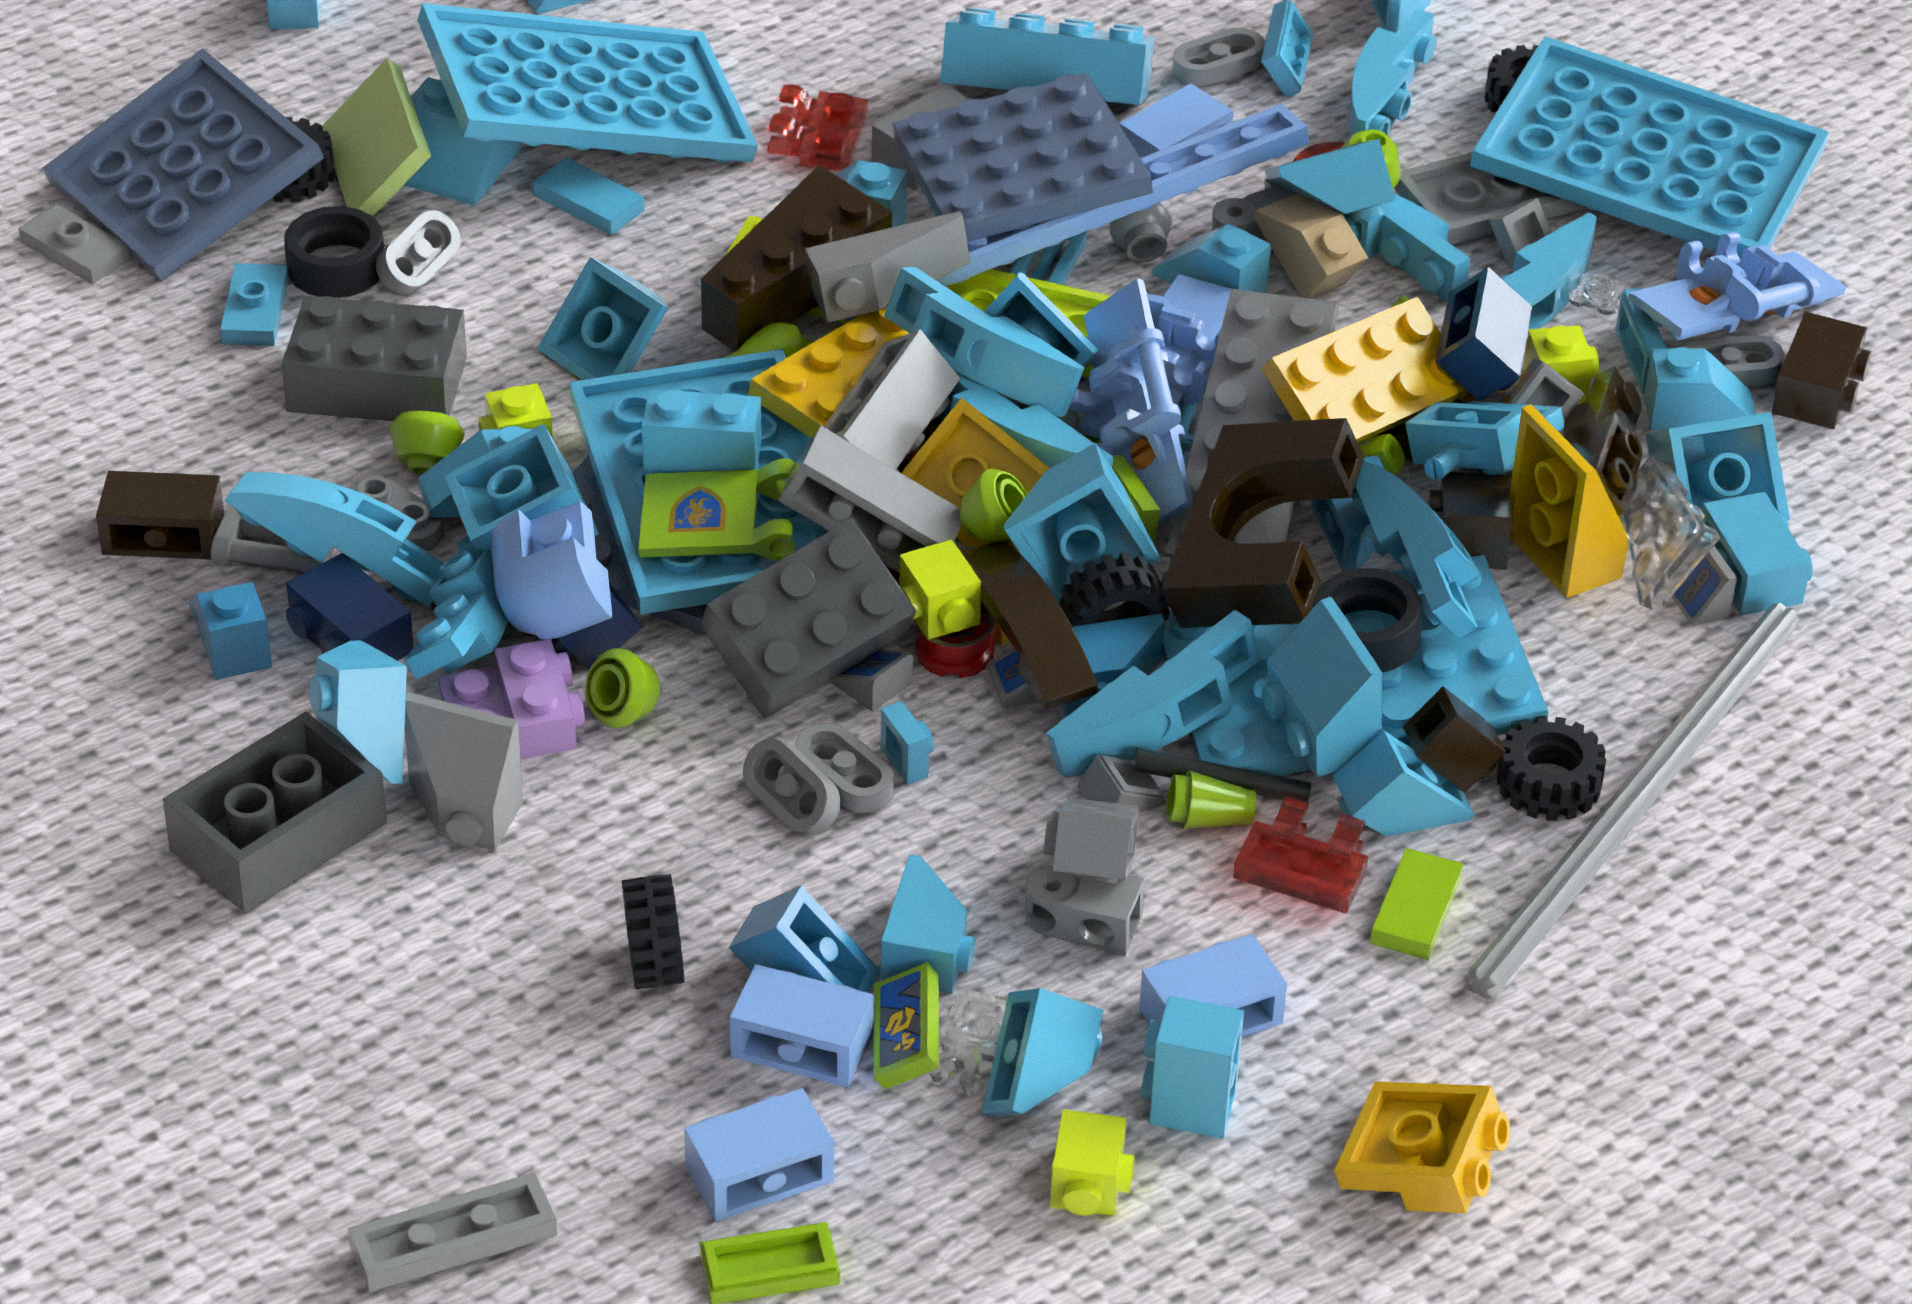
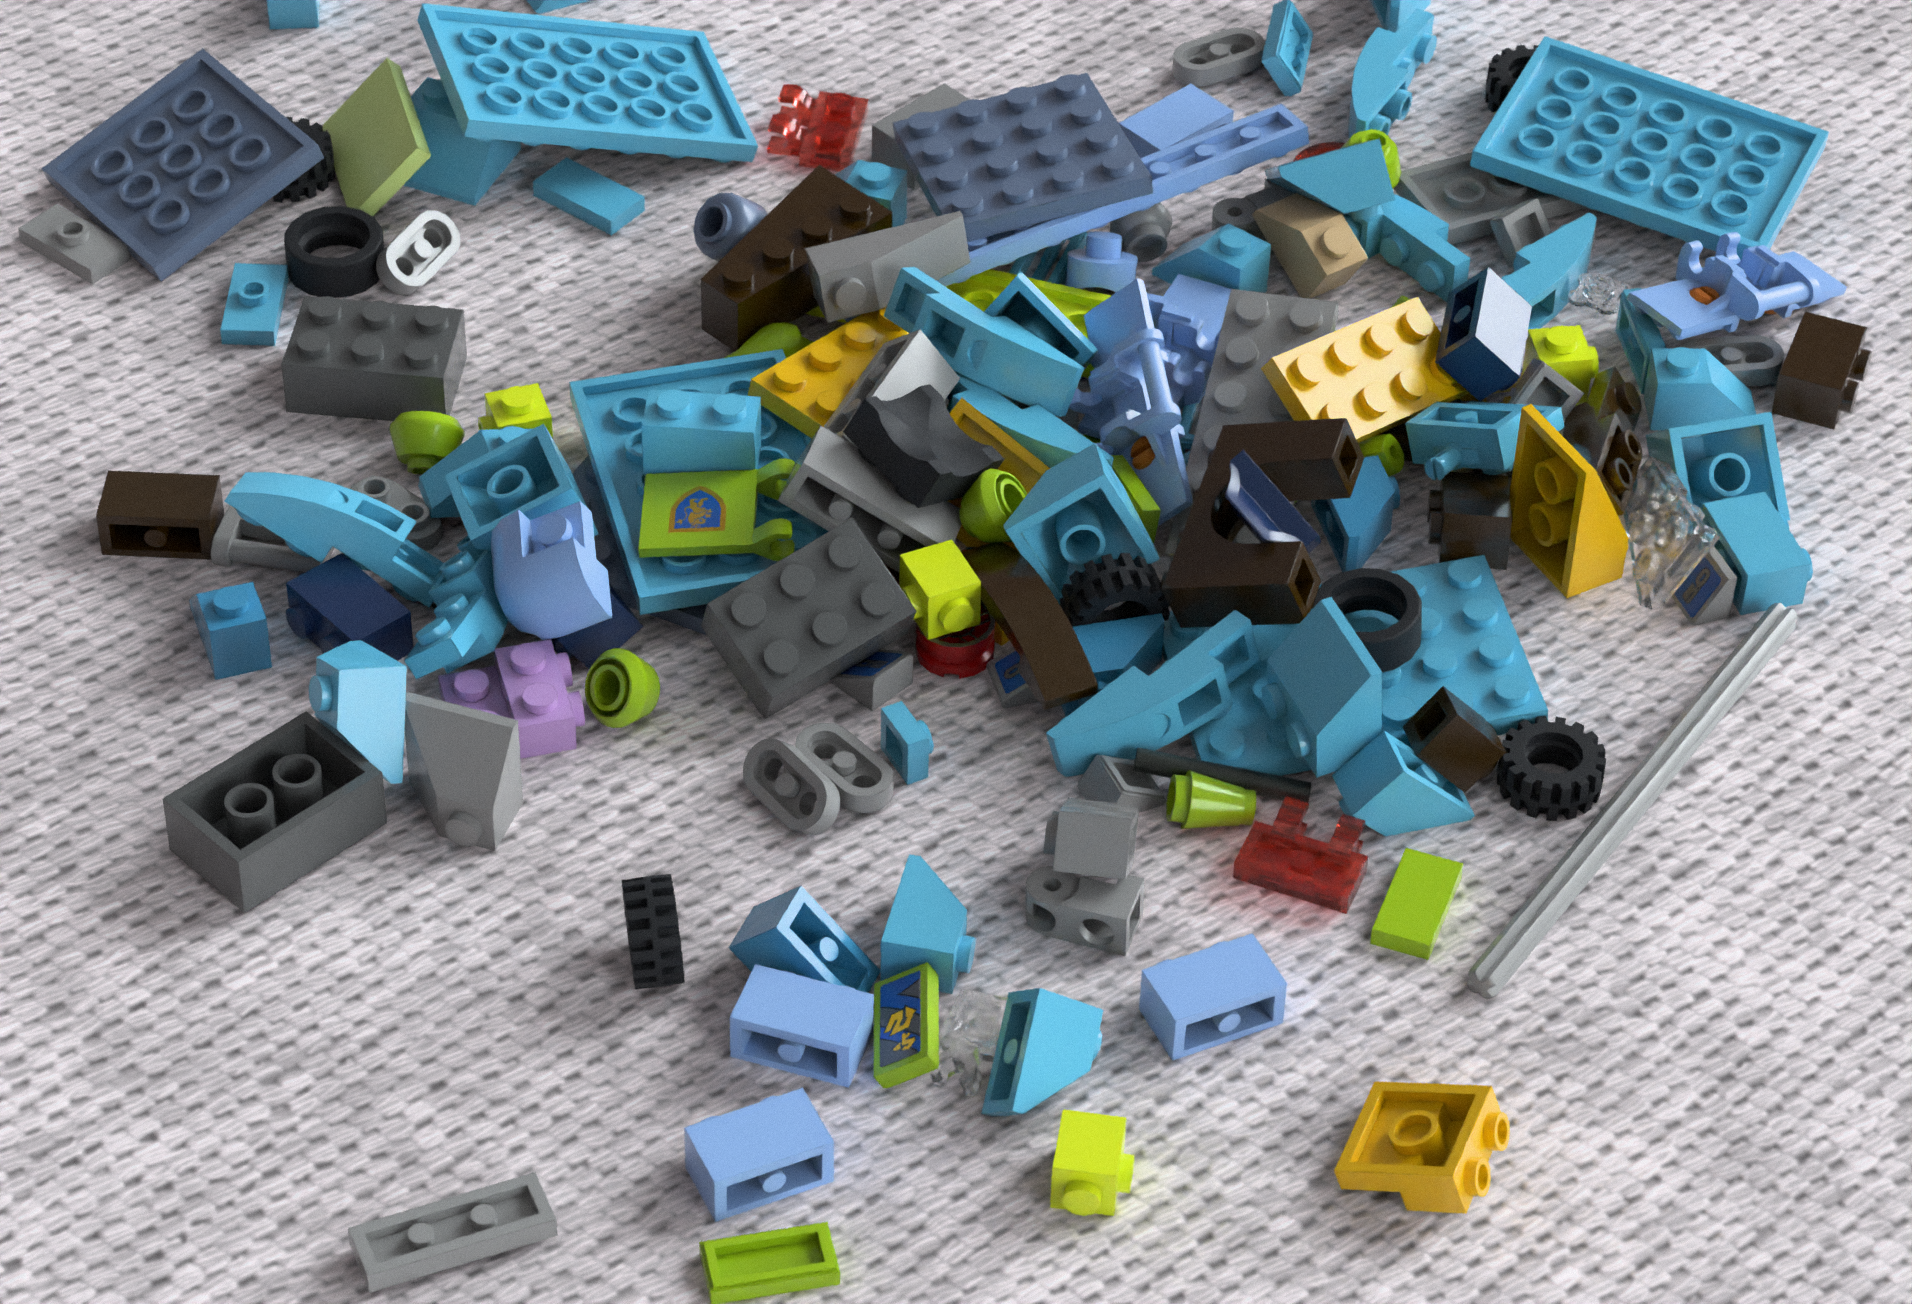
medium azure slope [537,257,668,380] -> none
medium azure brick [940,7,1155,105] -> none
medium azure brick [1141,996,1244,1139] -> none
medium azure slope [1351,460,1480,639] -> none
none -> sand blue head [693,193,768,261]
none -> black brick [843,384,1005,508]
none -> light blue piece [1065,231,1138,292]
none -> dark blue slope [1225,450,1321,554]

